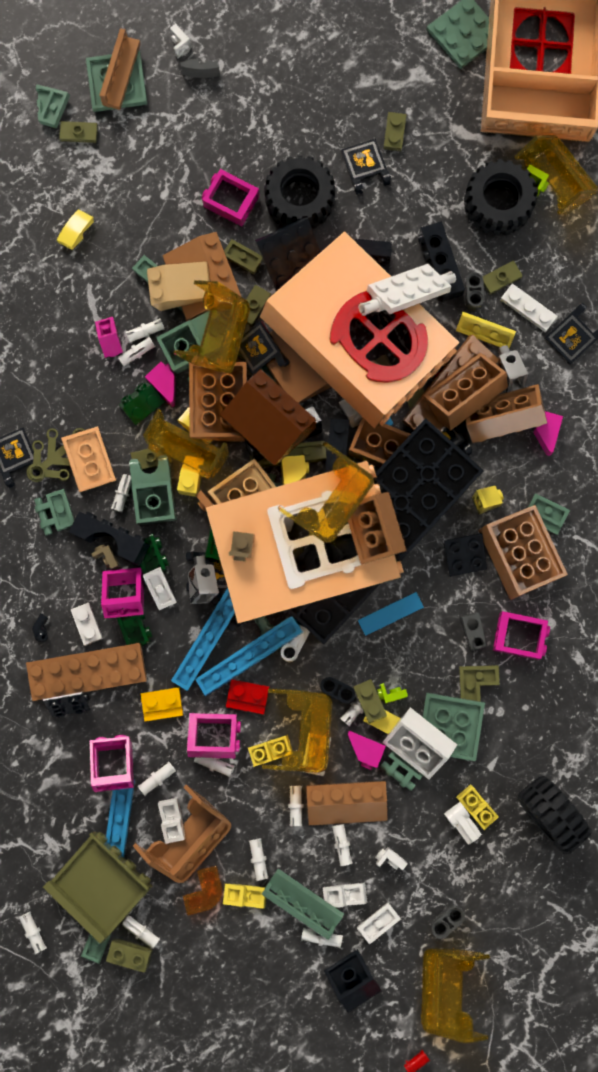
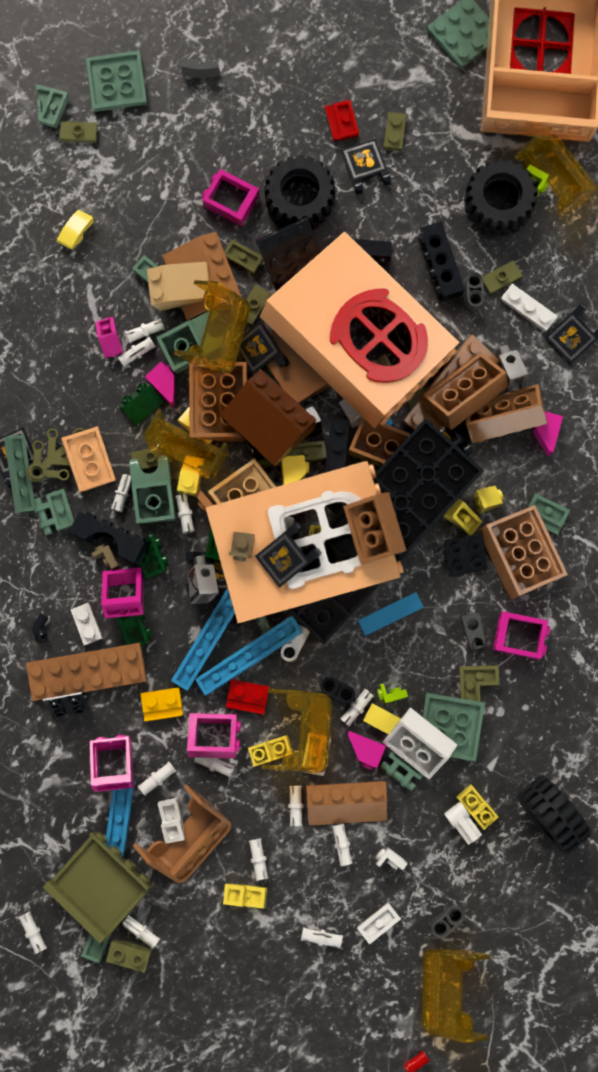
medium nougat fence [99,28,141,110] -> none
white plate [143,567,177,610] -> none
white bracket [170,23,192,58] -> none
clear orange plate [183,865,222,916] -> none
sand green fence [262,869,344,940] -> none
clear yellow windscreen [277,442,374,542] -> none
white slope [323,883,367,907] -> none
black slope [324,949,382,1013] -> none
olive plate [353,679,387,724] -> none
white plate [359,264,456,316] -> none
light yellow plate [456,312,516,348] -> none
none -> sand green plate [4,435,35,513]
none -> white pin [175,494,195,534]
none -> black flag [255,523,322,588]
none -> red plate [324,100,359,142]
none -> light yellow slope [444,499,482,535]

